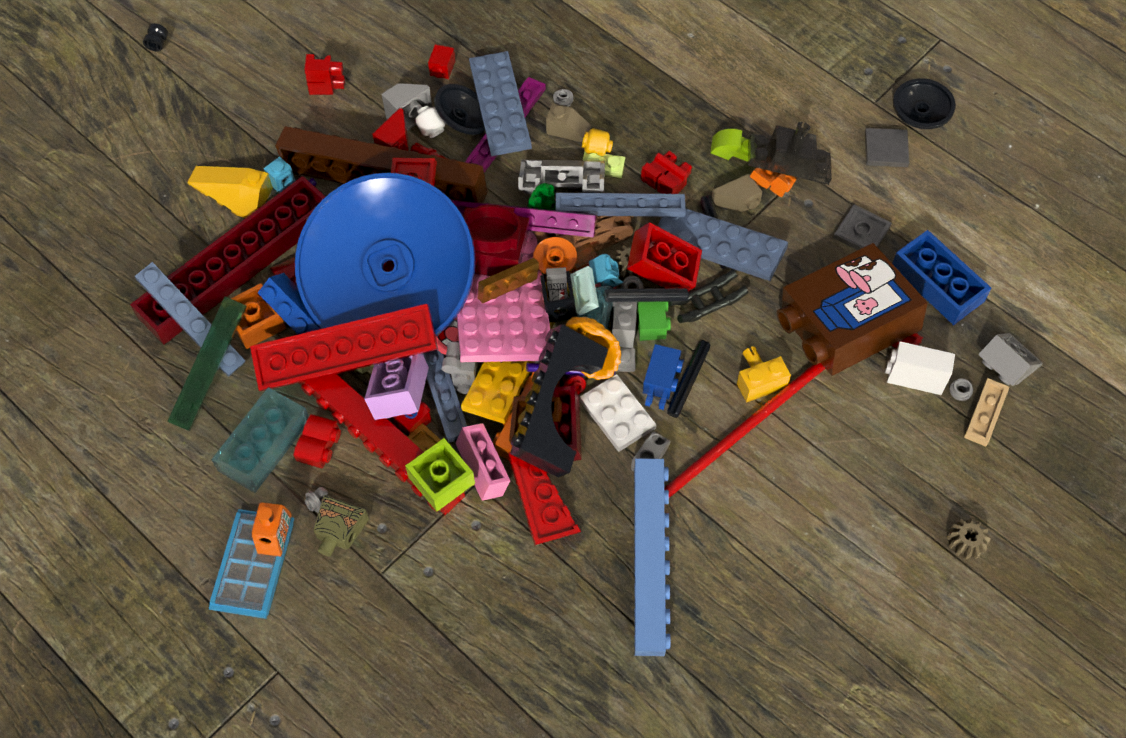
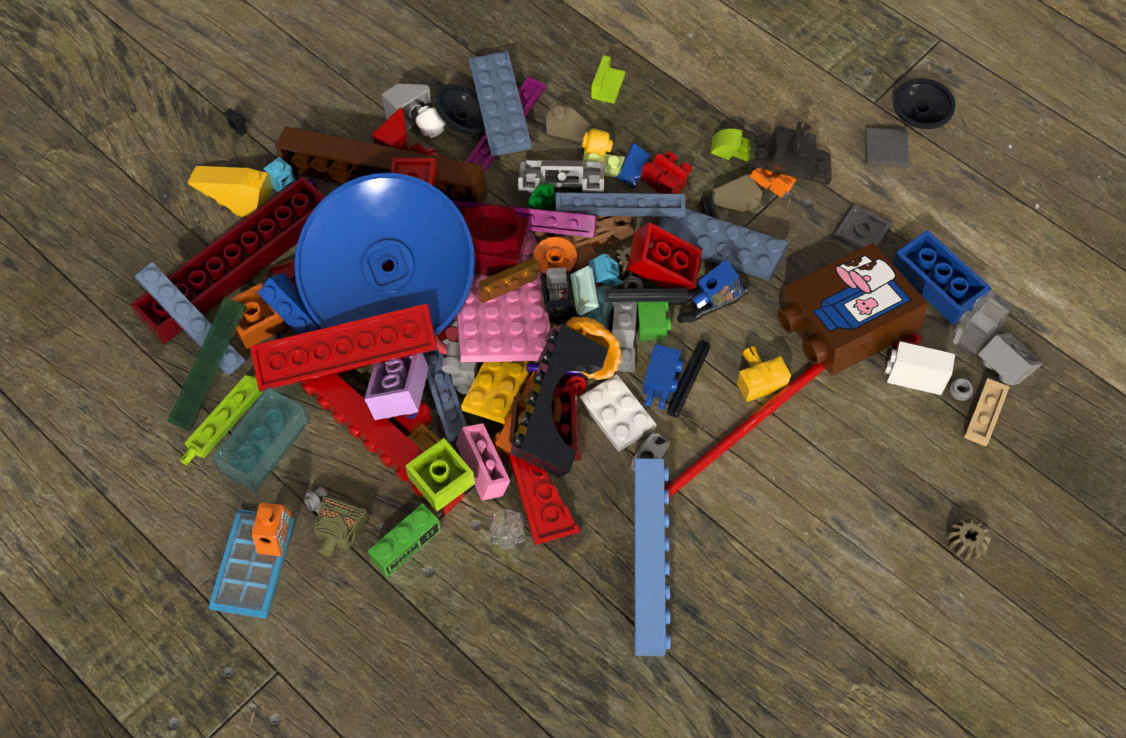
black wheel [143,23,168,52] -> none
red brick [293,414,341,469] -> none
red hips [304,54,345,95] -> none
red brick [428,44,456,79] -> none
light grey plate [553,89,573,107] -> none
none -> lime plate [179,375,263,466]
none -> black plate [224,108,247,136]
none -> bright green brick [368,503,441,577]
none -> clear brick [489,509,525,549]
none -> lime panel [591,55,625,104]
none -> blue tile [616,143,650,189]
none -> blue torso [692,259,745,309]
none -> clear brick [953,291,1013,358]

